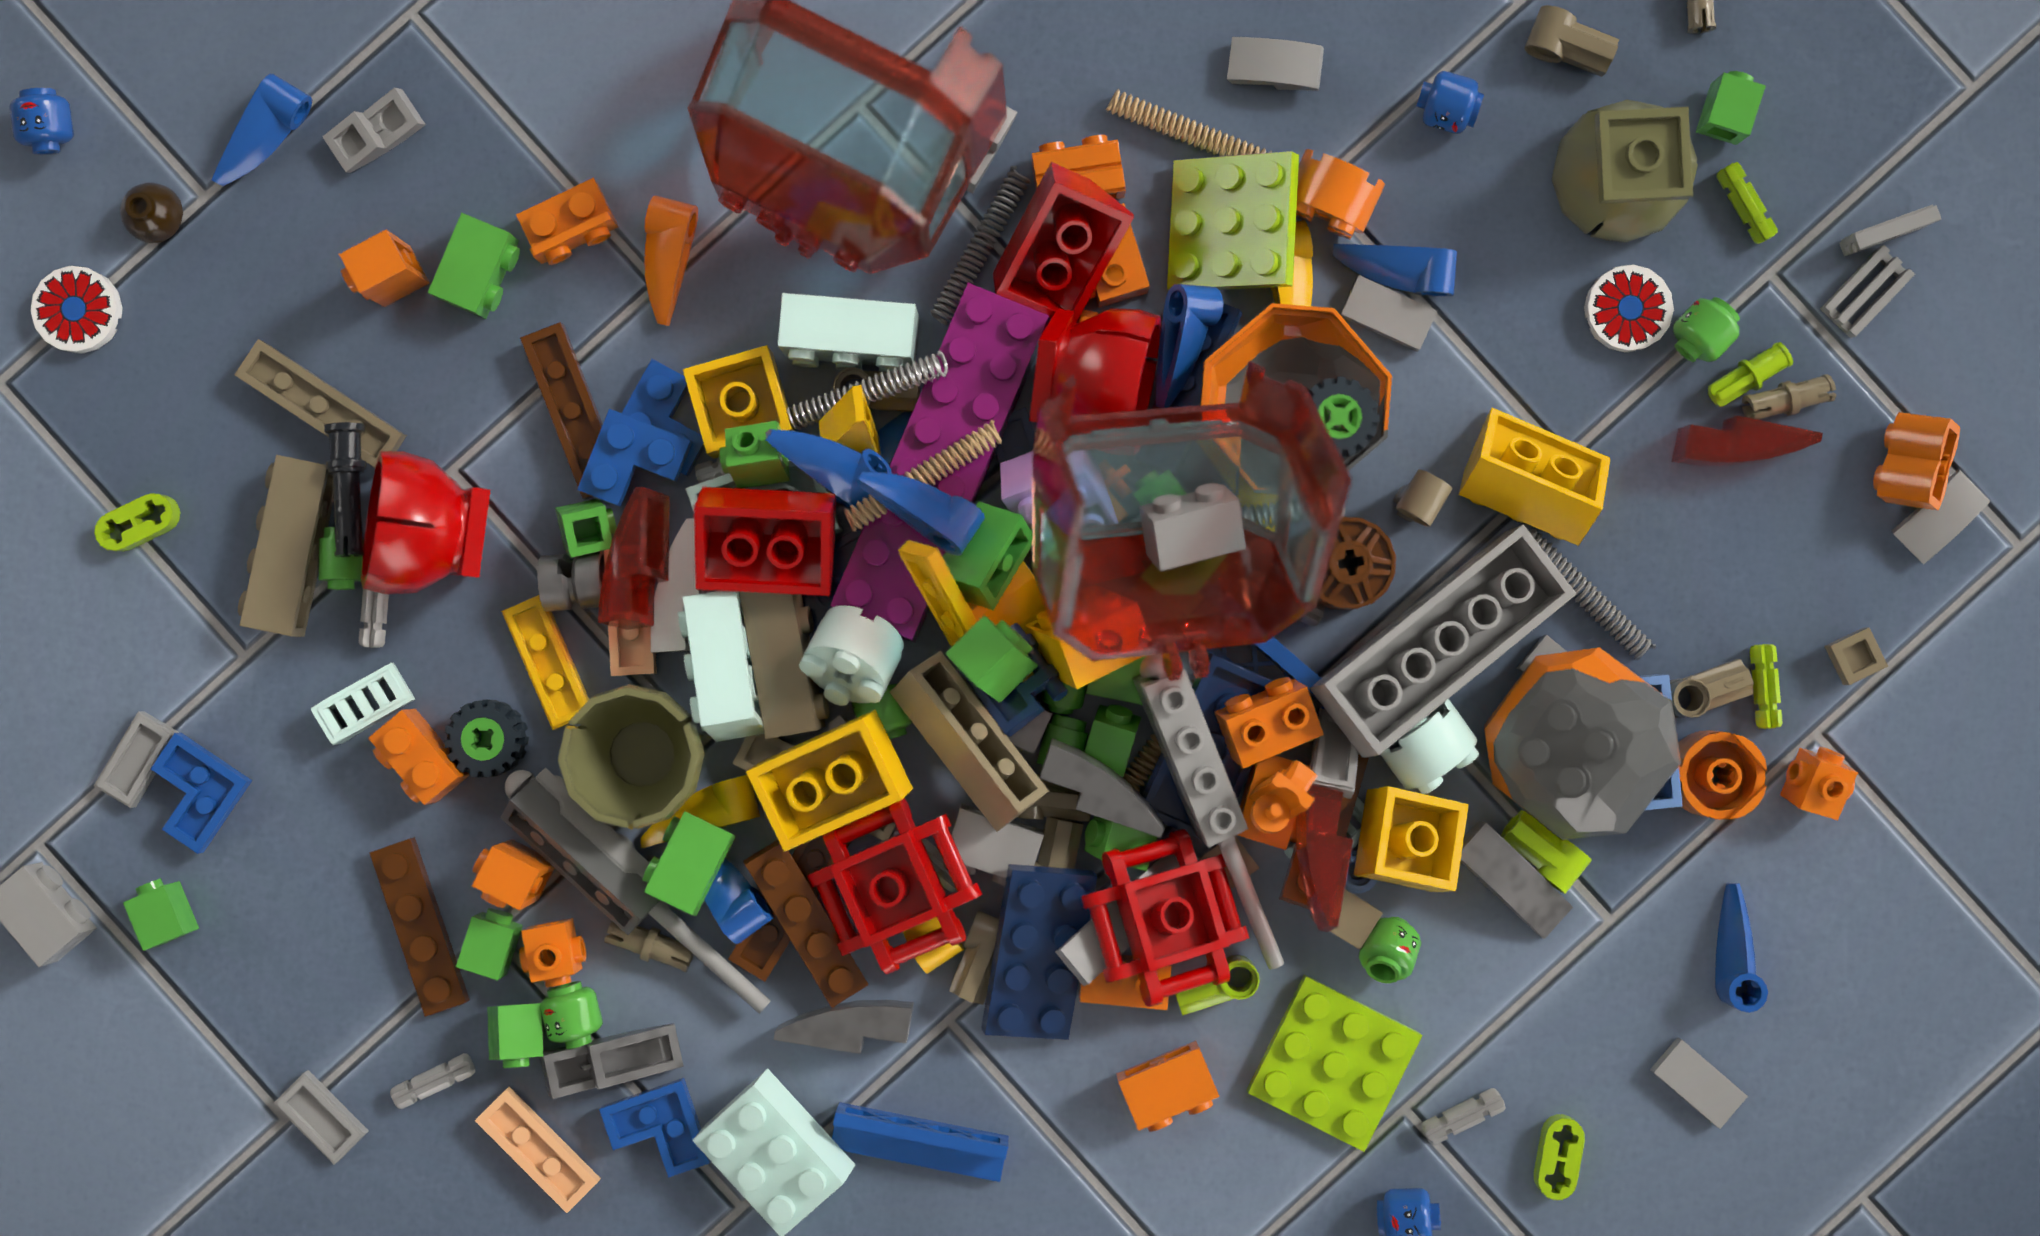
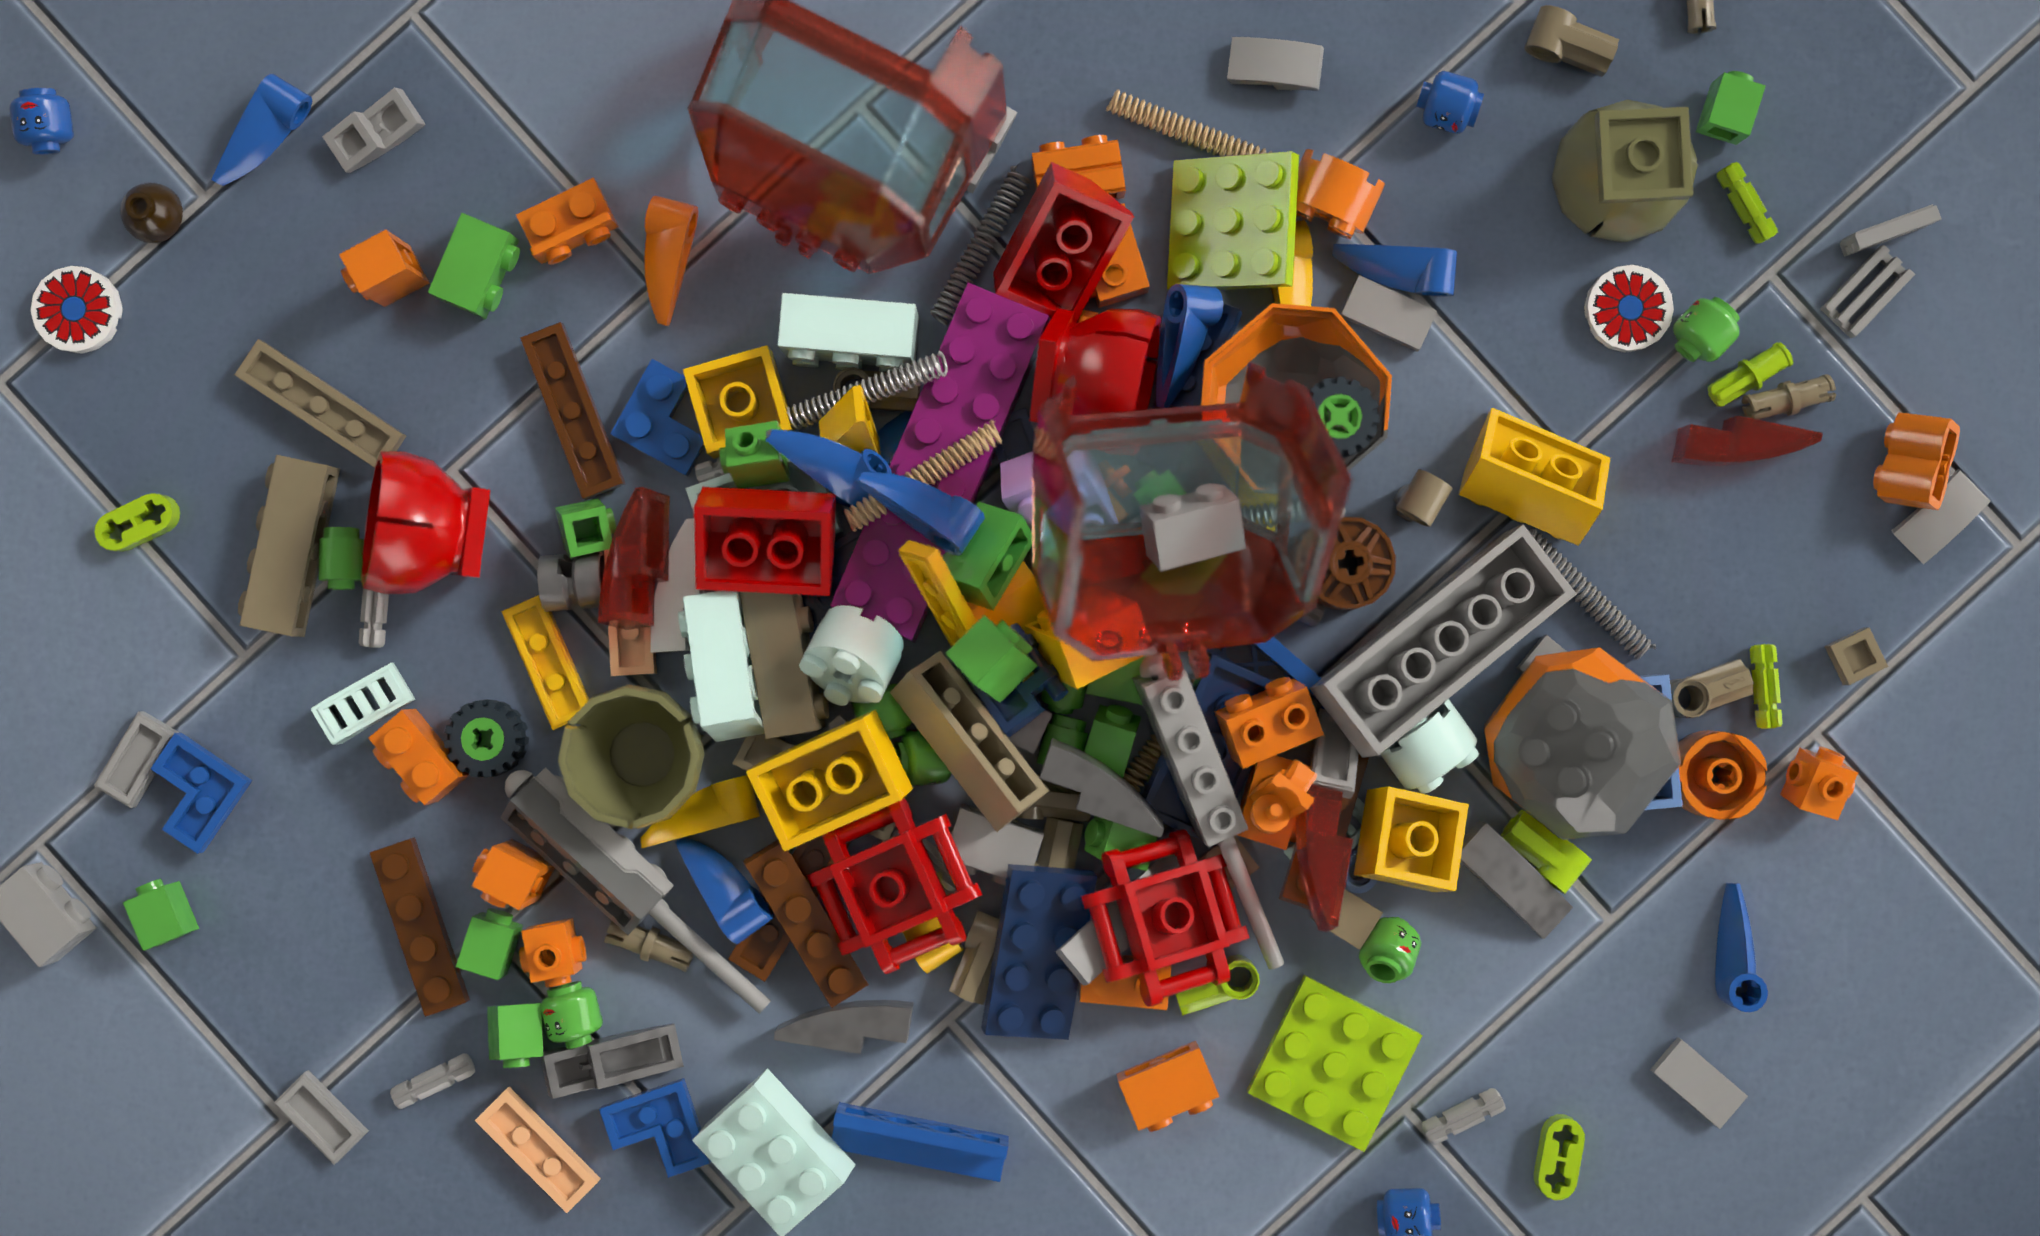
black pin [324,422,366,557] -> none
blue plate [577,409,693,507] -> none
bright green brick [642,811,736,916] -> none
none -> bright green head [894,729,952,786]

